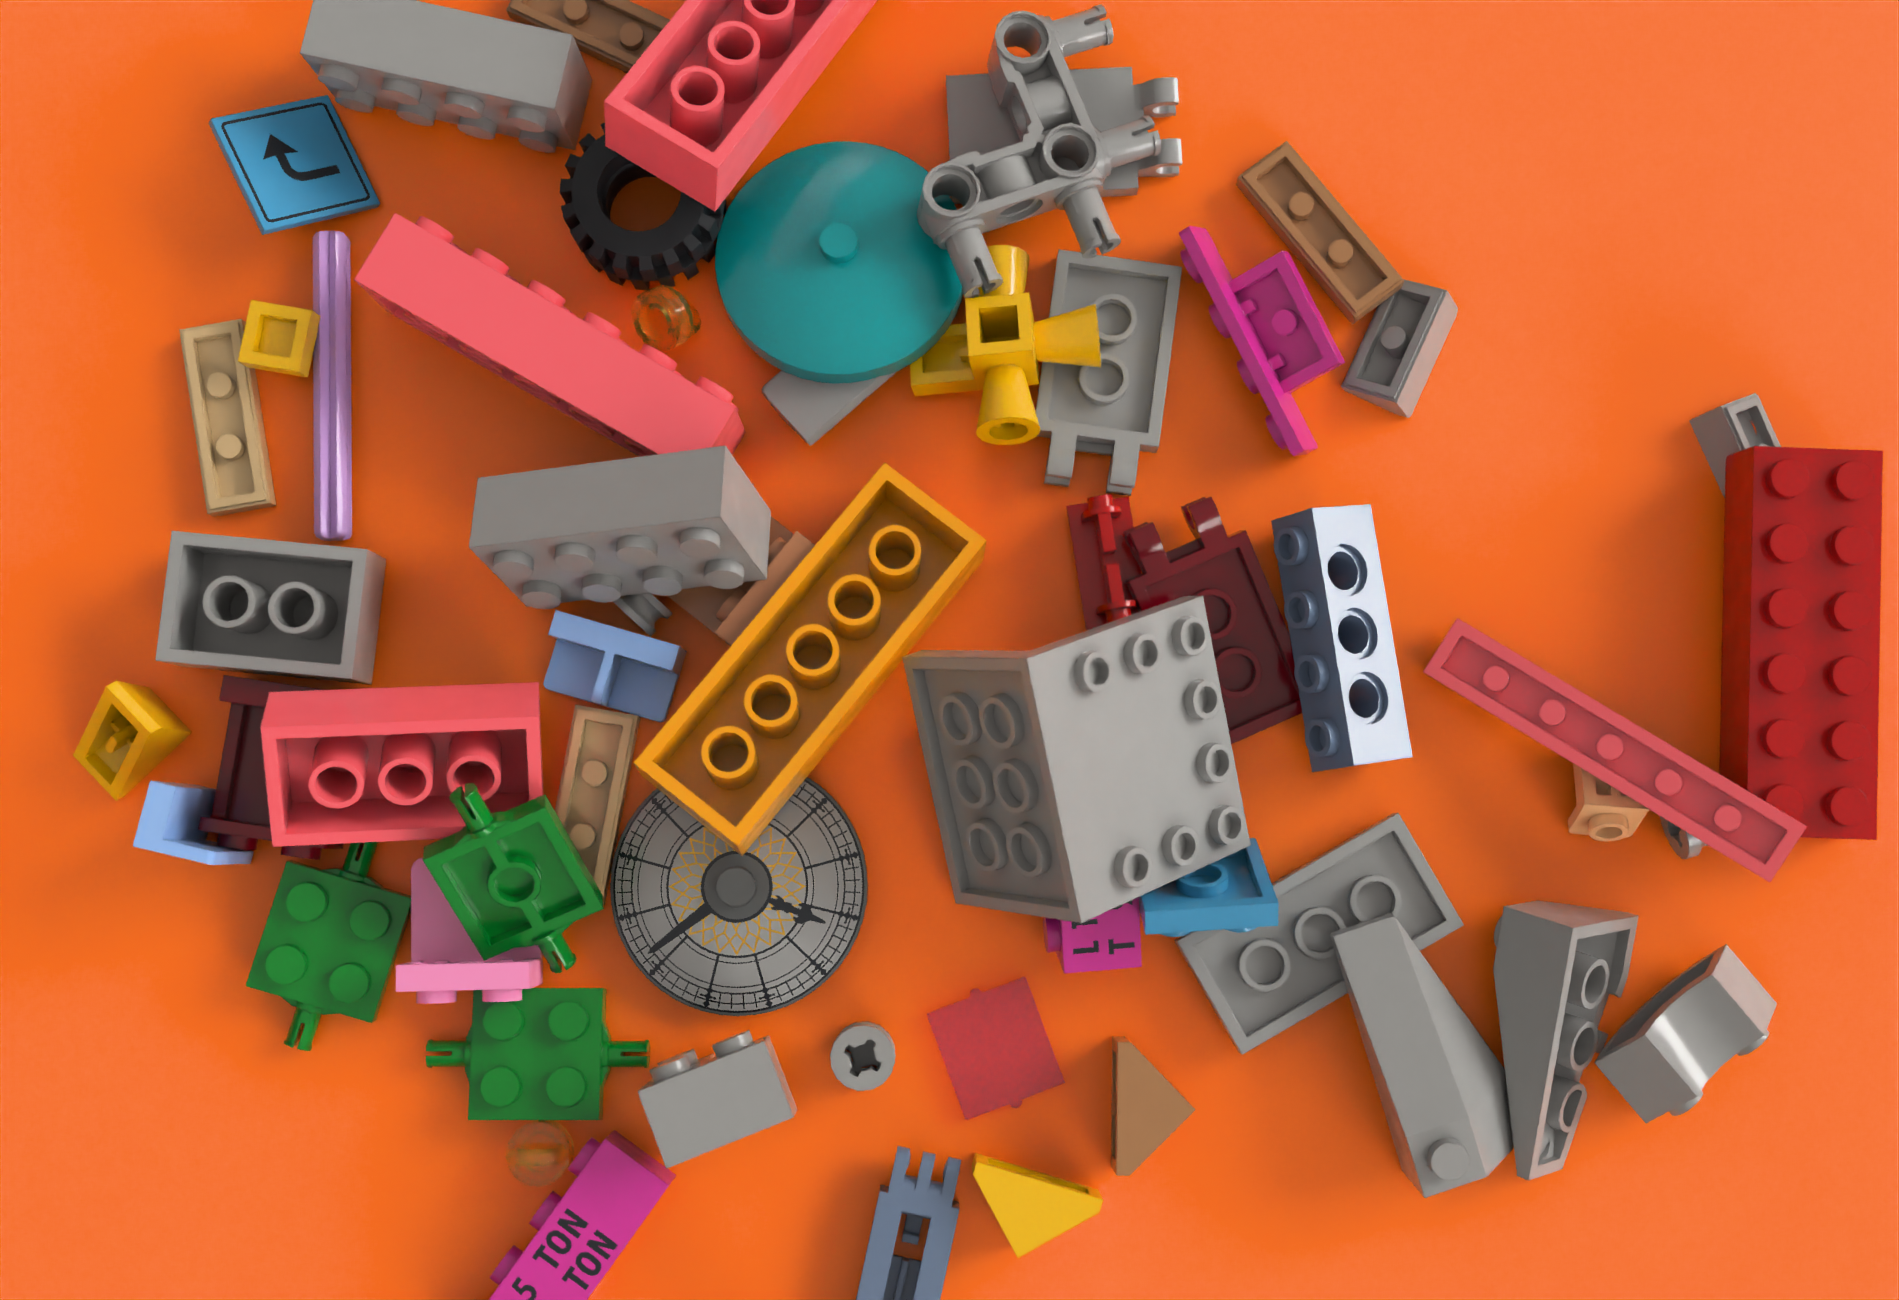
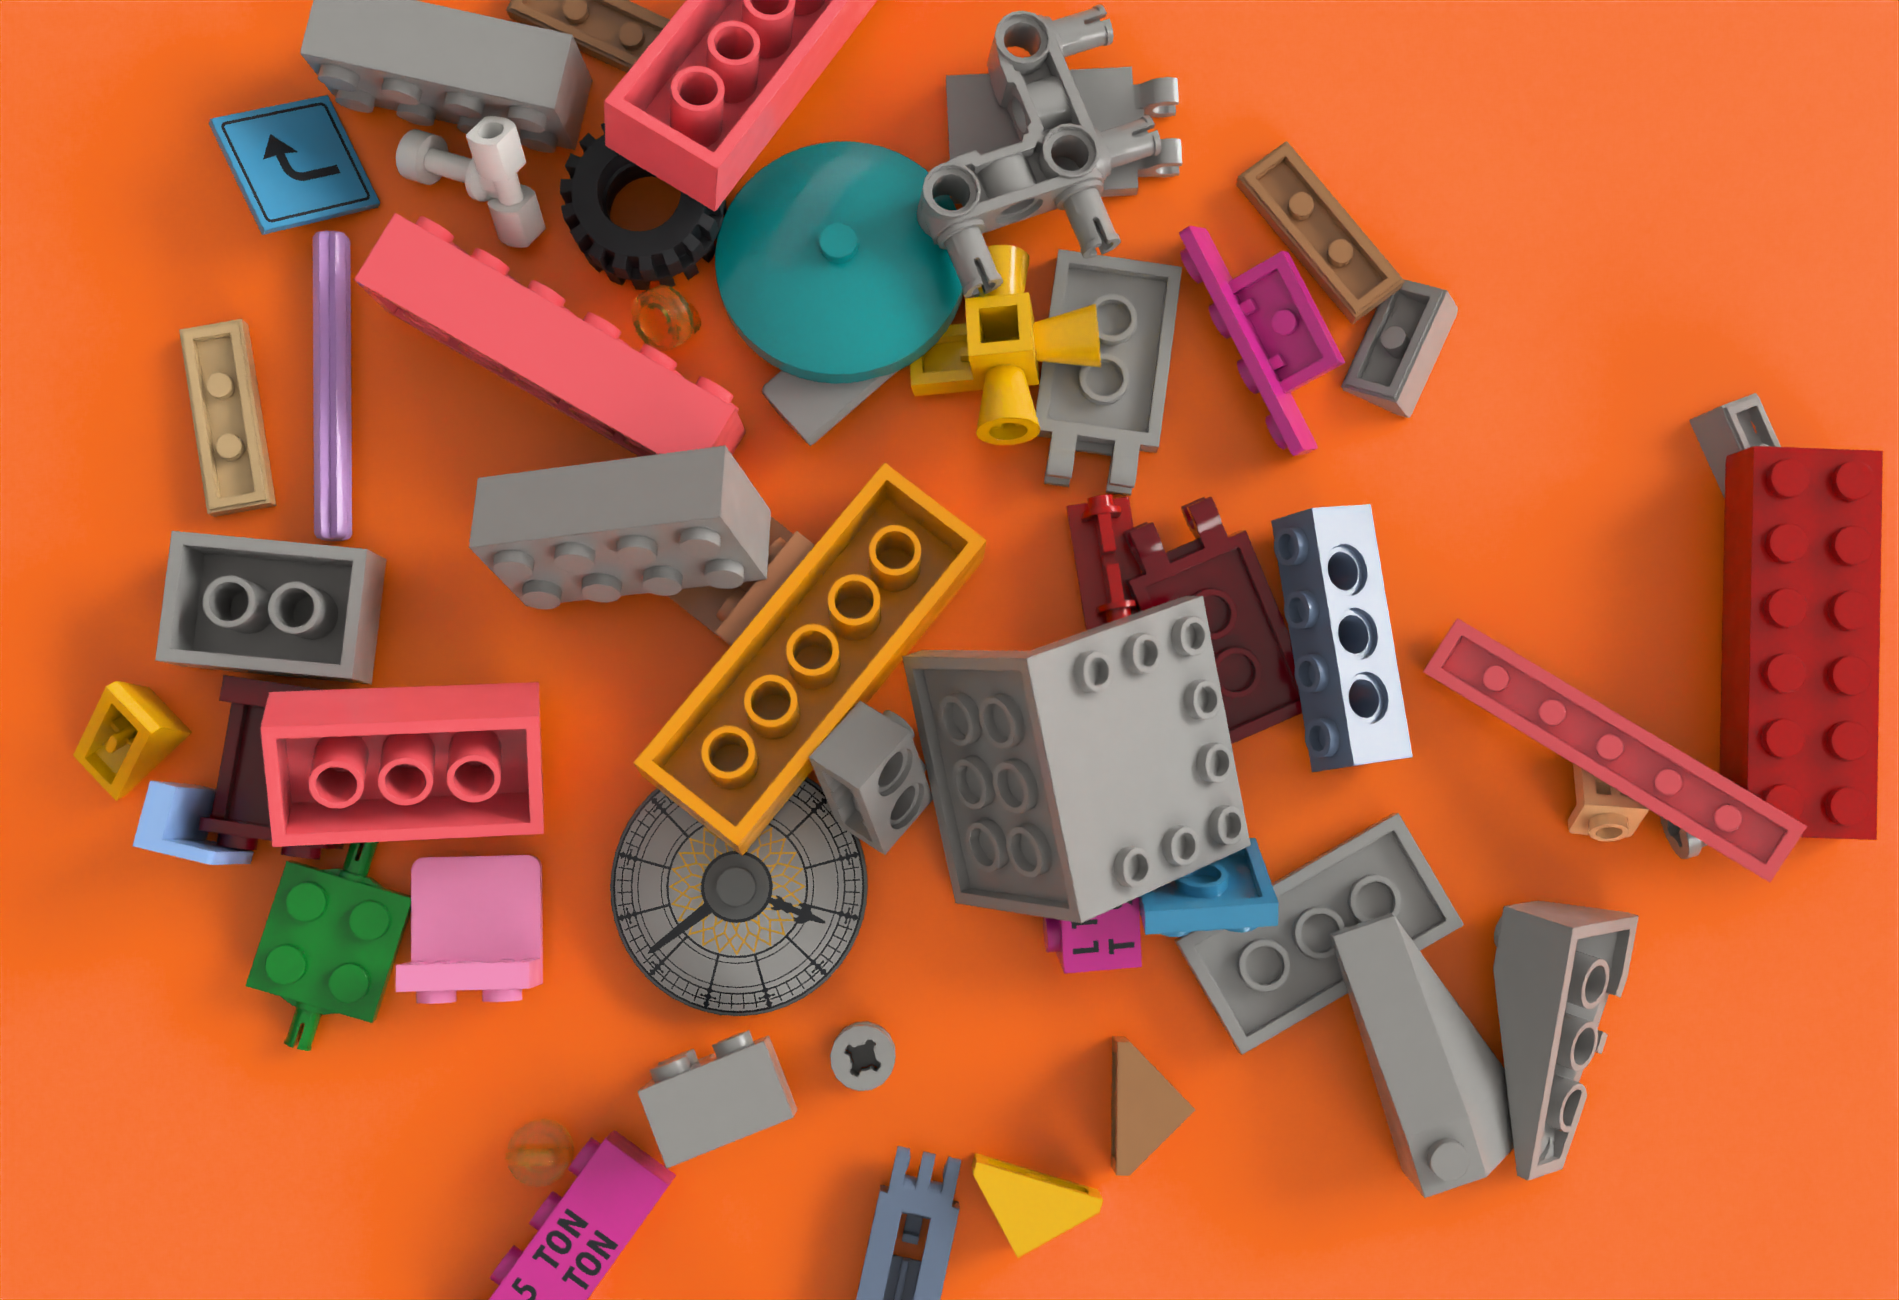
yellow tile [238,300,321,378] -> none
green plate [423,783,604,973] -> none
green plate [426,988,650,1120] -> none
light blue panel [543,610,687,722] -> none
tan tile [555,705,641,905] -> none
light grey bush [614,593,673,636] -> none
clear pink piece [926,976,1065,1120] -> none
light grey brick [1594,944,1777,1123] -> none
none -> white bar [396,116,546,248]
none -> light grey brick [809,701,933,855]

